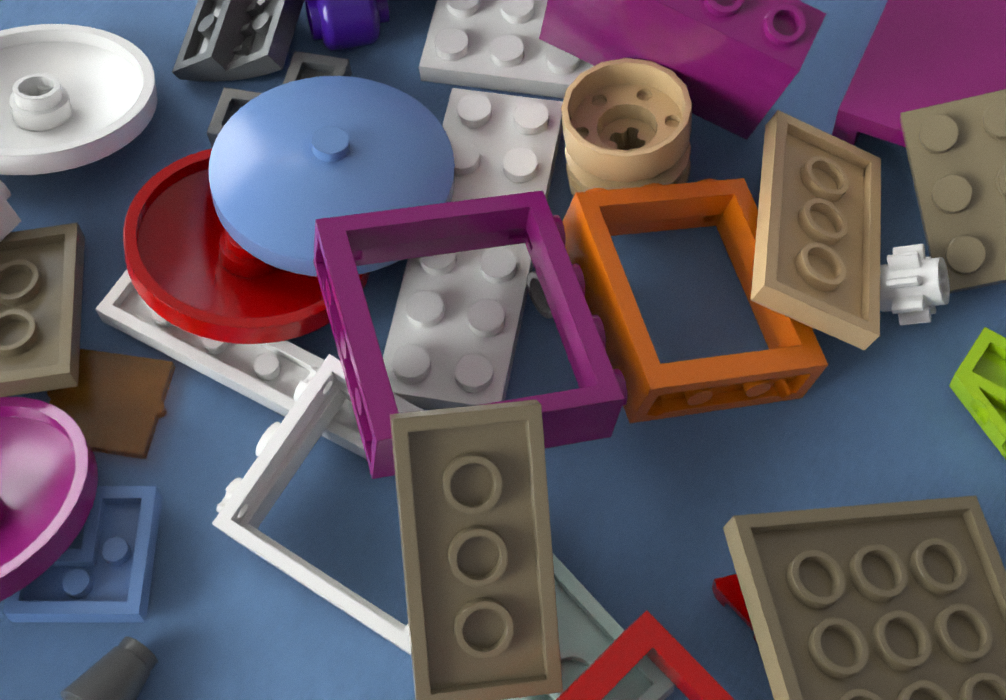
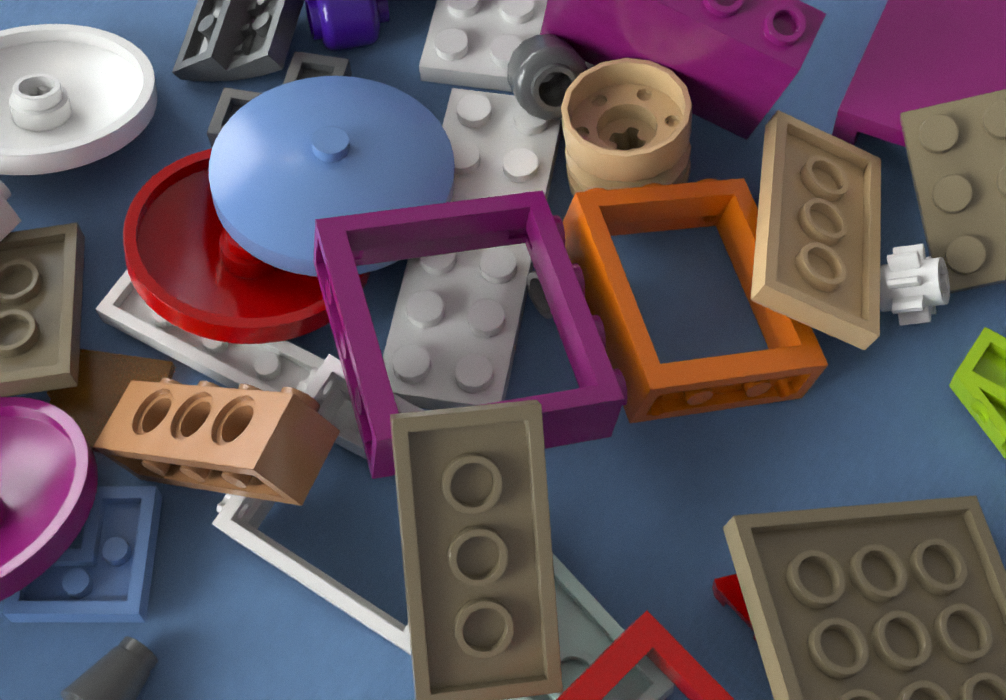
none -> medium nougat brick [93,378,340,506]
none -> dark grey head [507,34,588,120]

